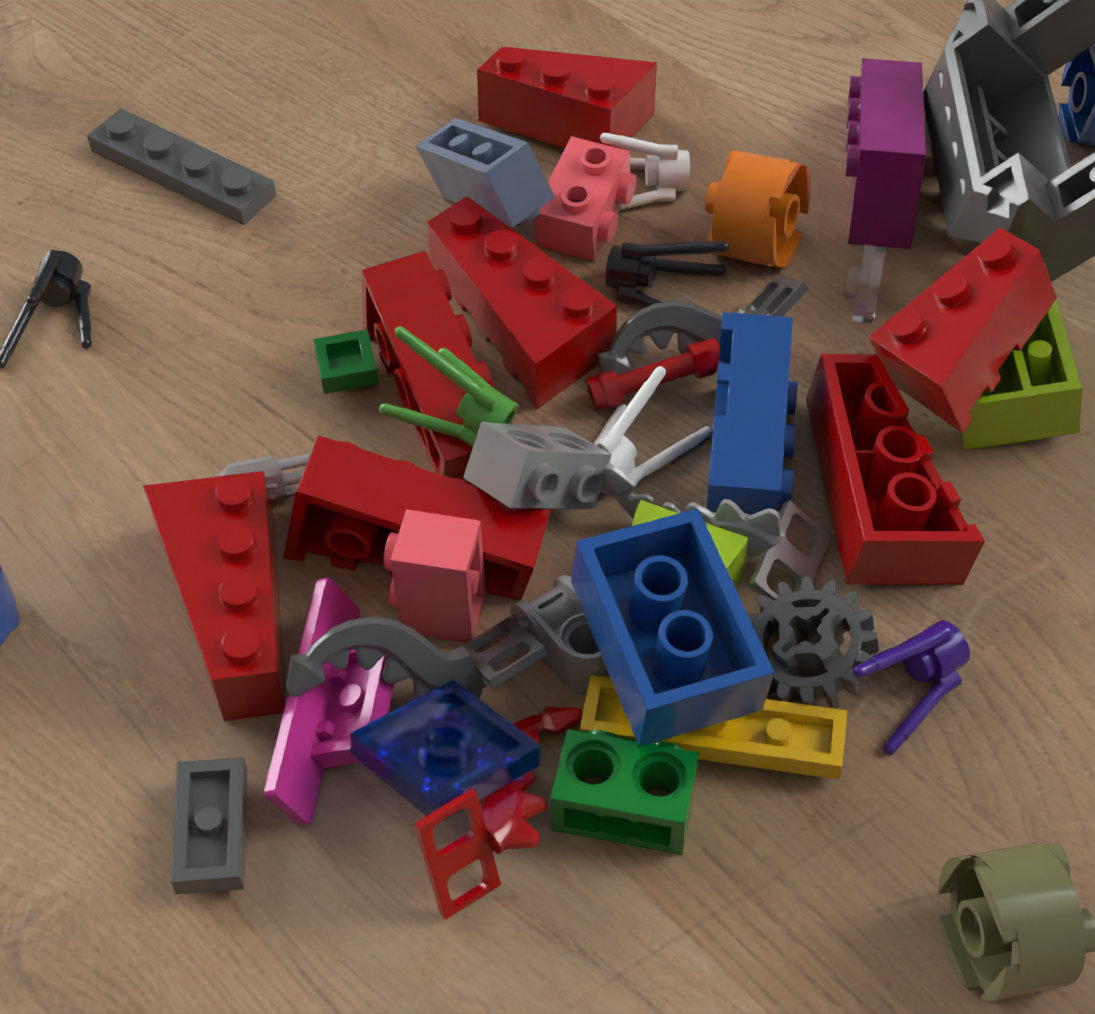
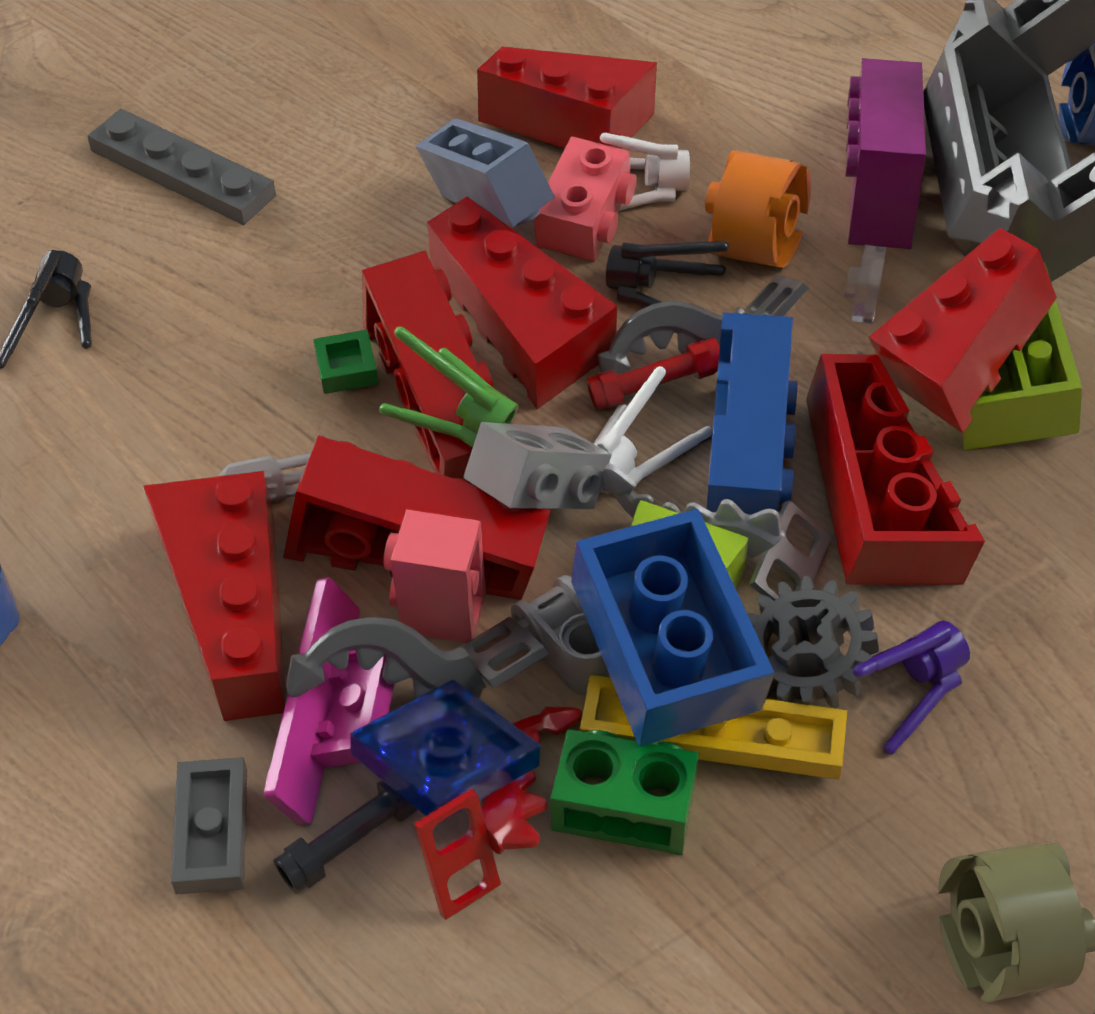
none -> black bar [273,767,428,893]

